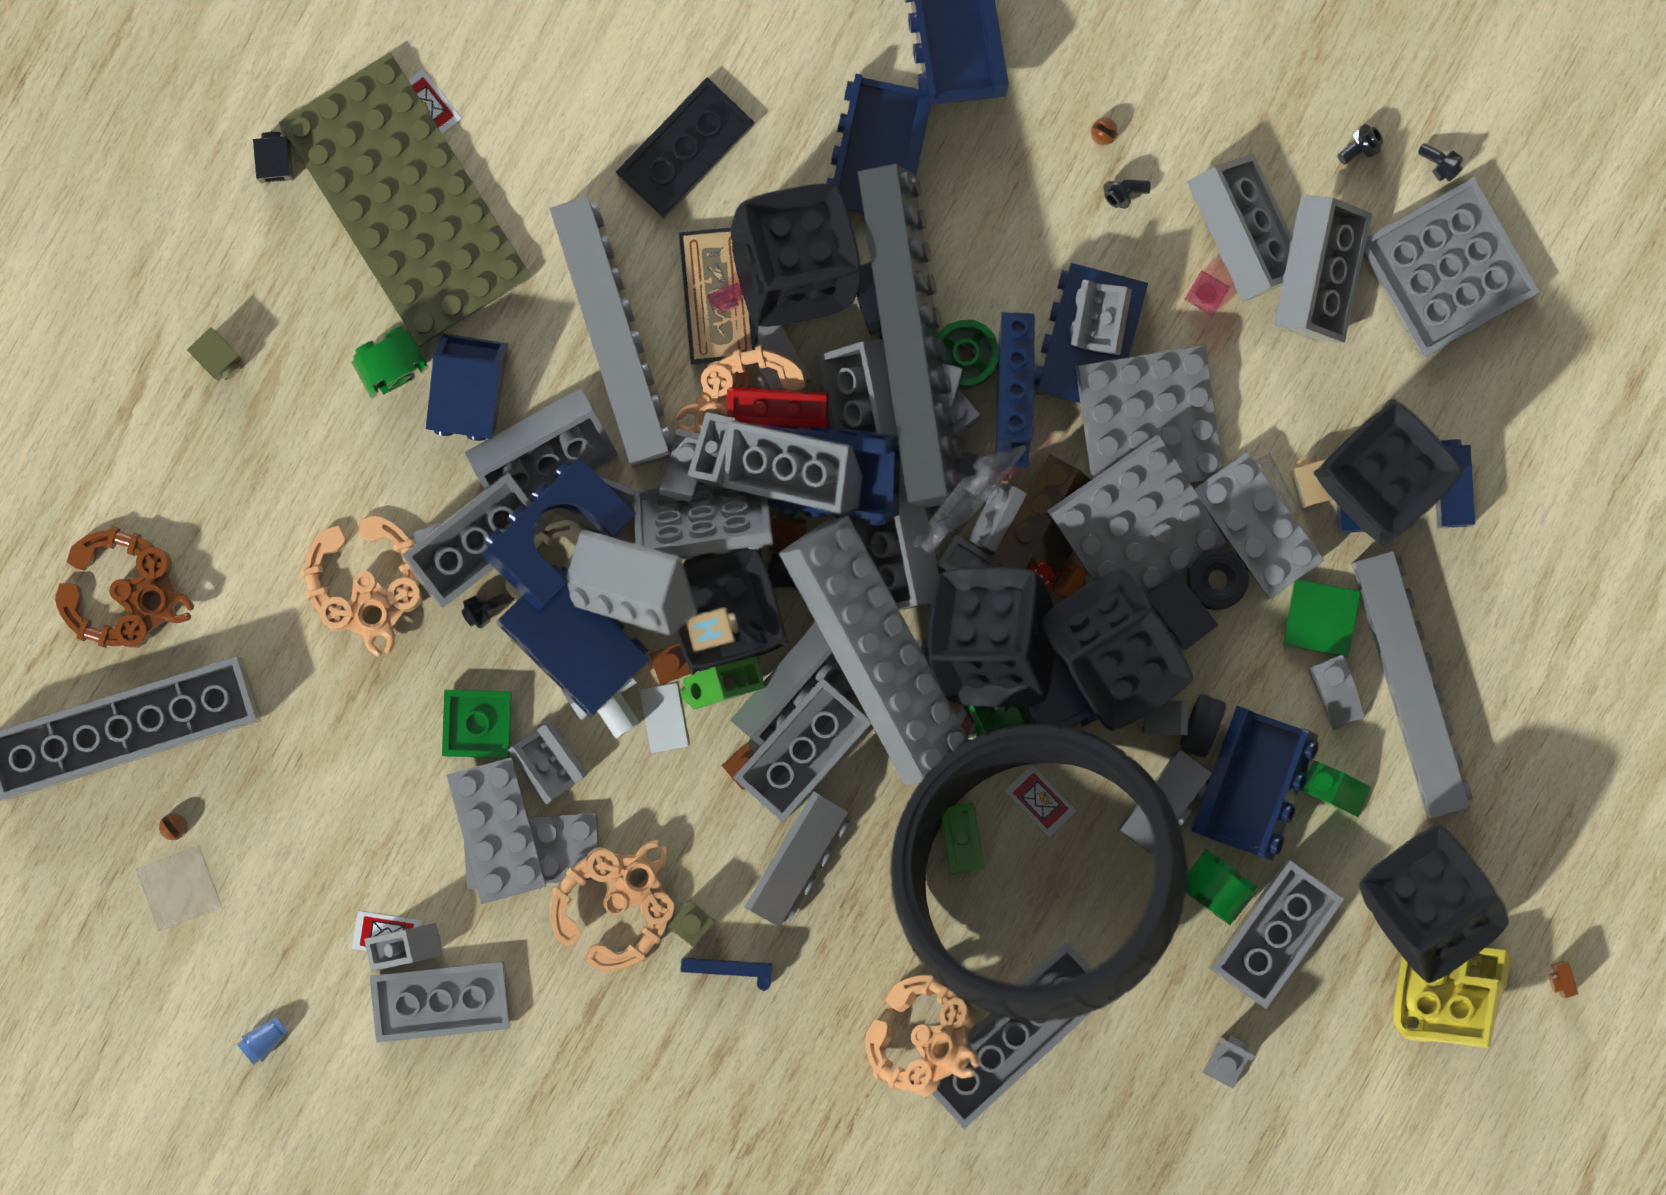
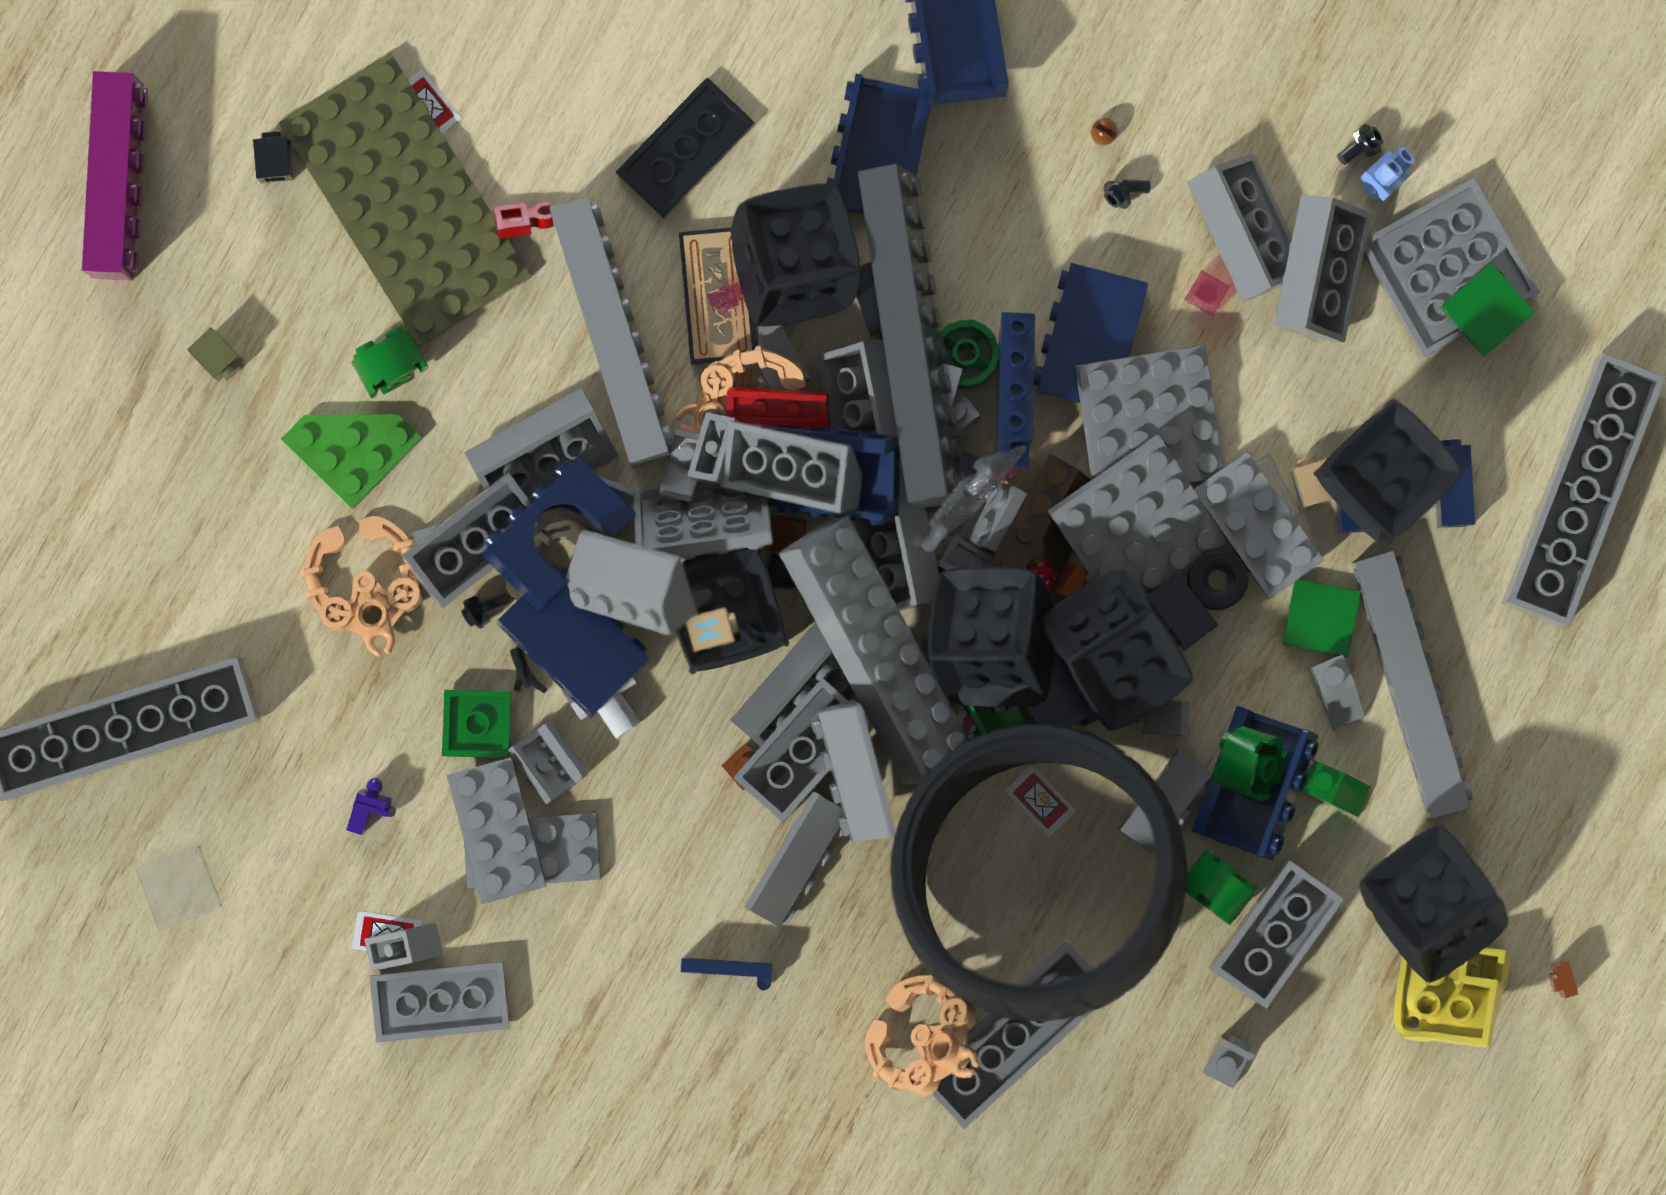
dark orange piece [55,526,194,648] -> none
dark orange hinge [159,814,187,840] -> none
medium blue cone [237,1017,288,1065] -> none
dark blue slope [426,333,509,441] -> none
light nougat piece [550,840,674,971] -> none
white sticker [640,683,688,753] -> none
dark orange plate [649,643,690,685] -> none
olive brick [668,900,716,948] -> none
bright green torso [681,656,765,710] -> none
bright green plate [942,802,985,875] -> none
light grey bracket [1070,280,1132,355] -> none
black tyre [1180,694,1226,758] -> none
black plate [1418,143,1463,181] -> none
none -> magenta brick [82,71,148,281]
none -> bright green plate [281,414,422,509]
none -> dark purple piece [346,778,396,835]
none -> red plate [493,202,554,239]
none -> black bar [510,647,547,693]
none -> light grey slope [812,700,896,843]
none -> green brick [1212,726,1288,802]
none -> light blue hips [1360,147,1416,201]
none -> green tile [1440,263,1535,357]
none -> light grey brick [1501,353,1666,628]

